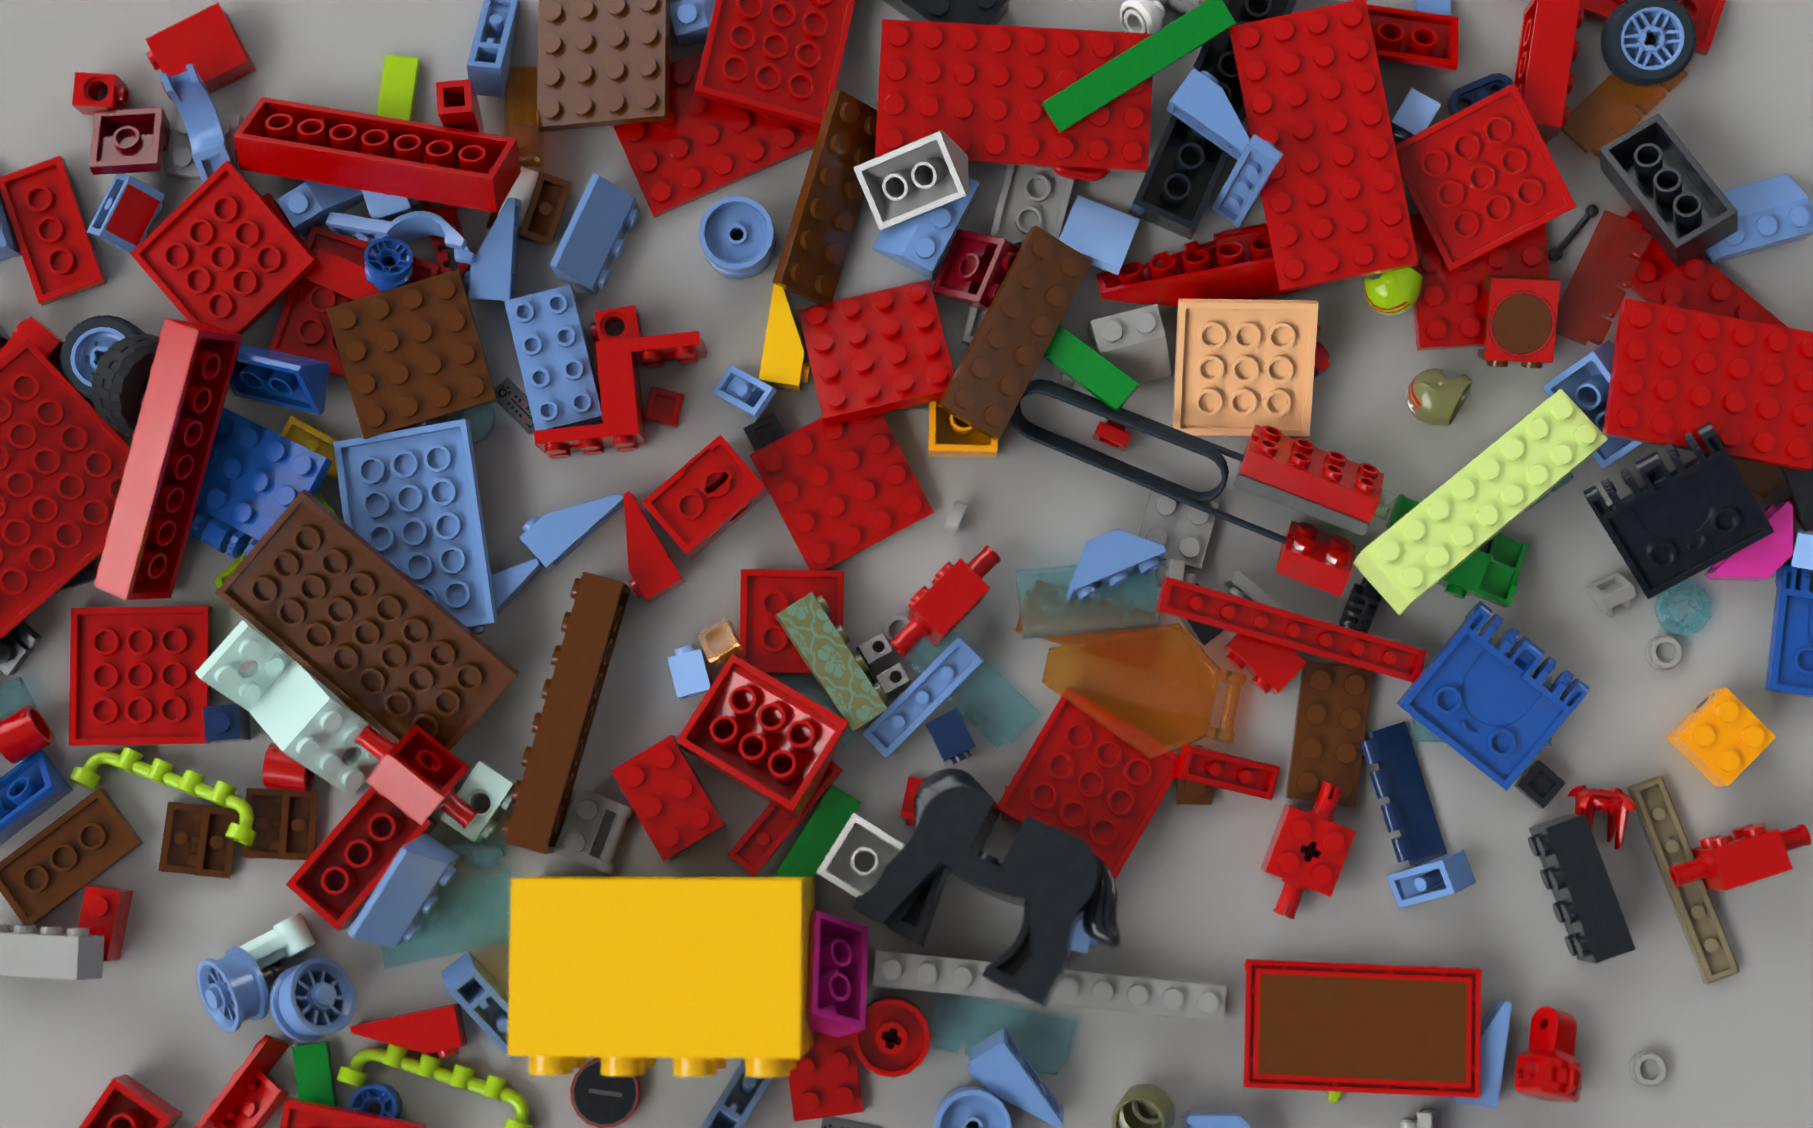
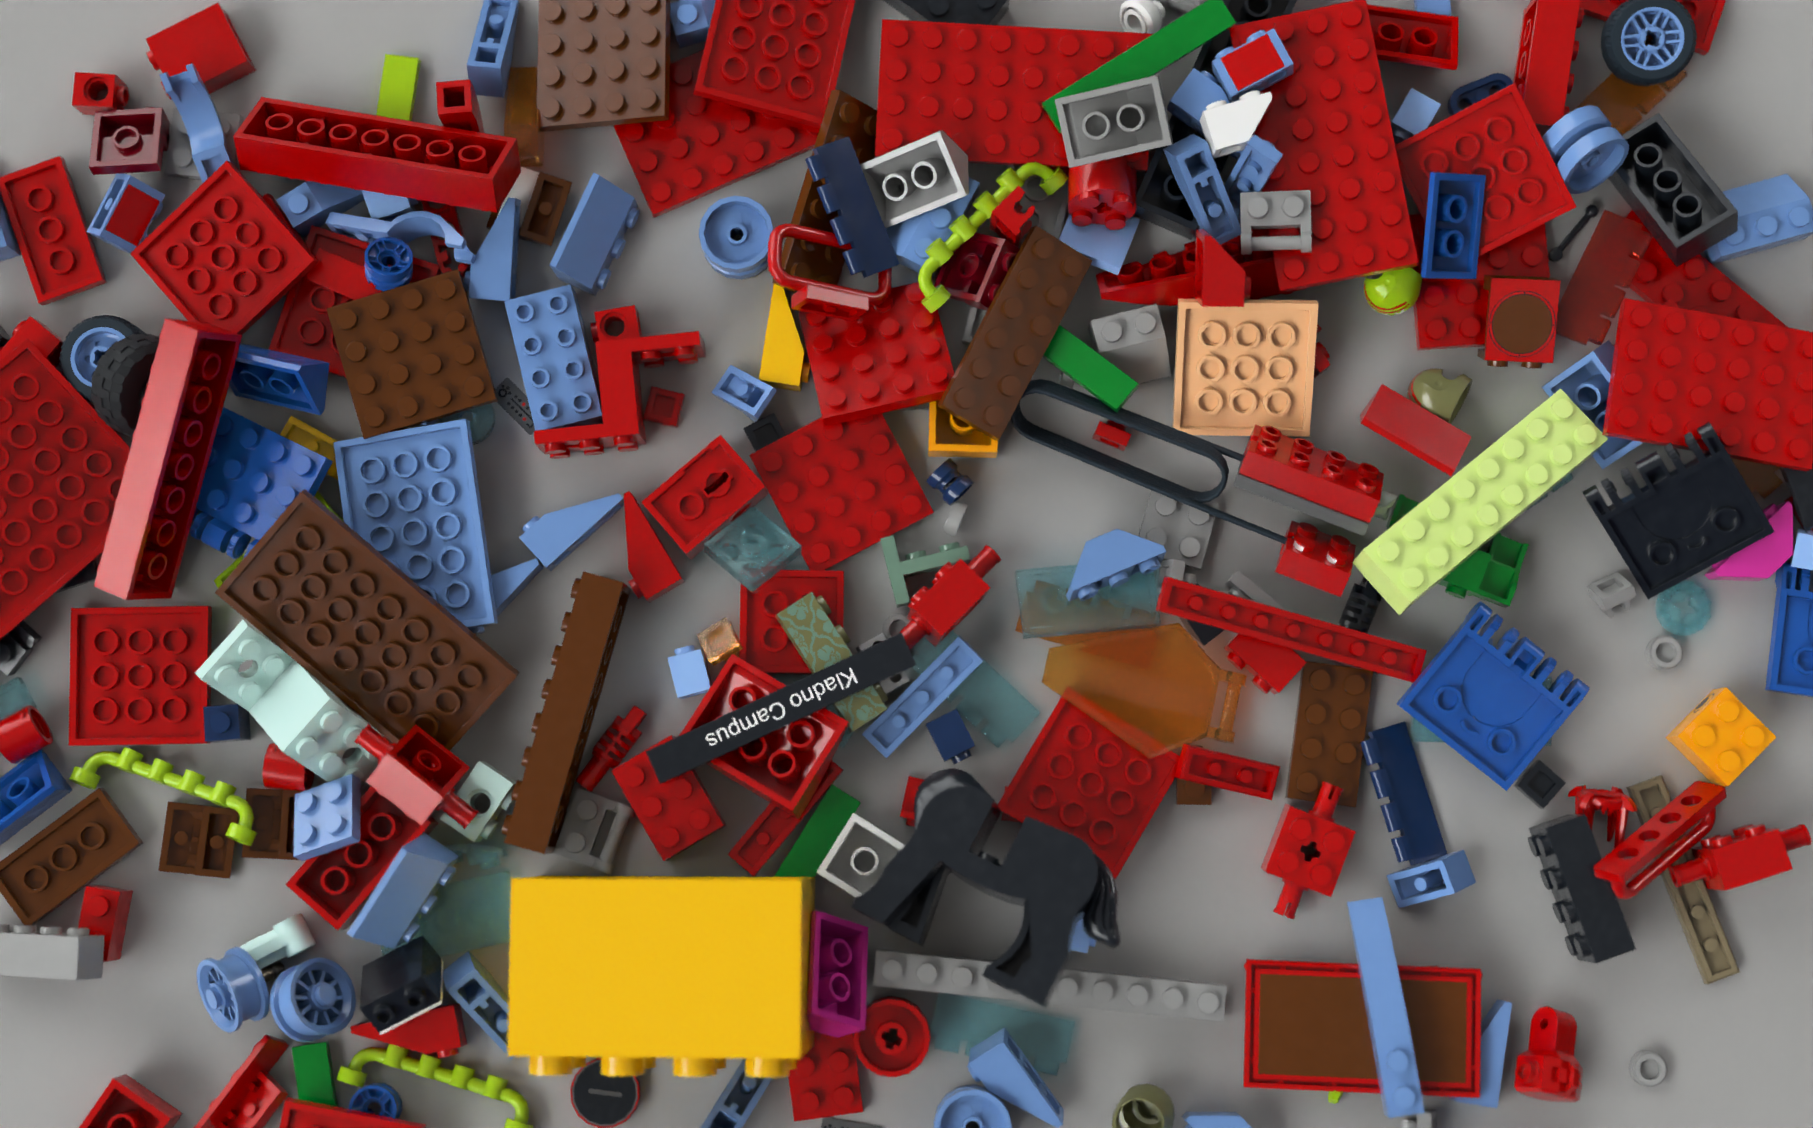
none -> medium blue plate [293,774,360,861]
none -> black piece [359,935,443,1035]
none -> red hinge [575,705,647,792]
none -> black tile [646,633,916,784]
none -> clear light blue plate [704,506,802,592]
none -> red bar [768,223,892,322]
none -> dark blue windscreen [805,136,899,278]
none -> sand green bracket [880,535,970,608]
none -> lime bar [918,162,1068,313]
none -> dark blue wheel [926,458,974,506]
none -> red hinge [990,185,1035,247]
none -> light grey slope [1054,75,1173,168]
none -> red brick [1068,157,1137,230]
none -> medium blue slope [1163,134,1241,245]
none -> red slope [1194,229,1251,307]
none -> white slope [1199,90,1272,159]
none -> brick [1212,28,1294,103]
none -> light grey plate [1240,190,1312,255]
none -> medium blue slope [1347,897,1425,1118]
none -> red slope [1360,384,1472,476]
none -> blue slope [1421,172,1486,279]
none -> medium blue wheel [1542,105,1629,194]
none -> red piece [1593,781,1727,900]

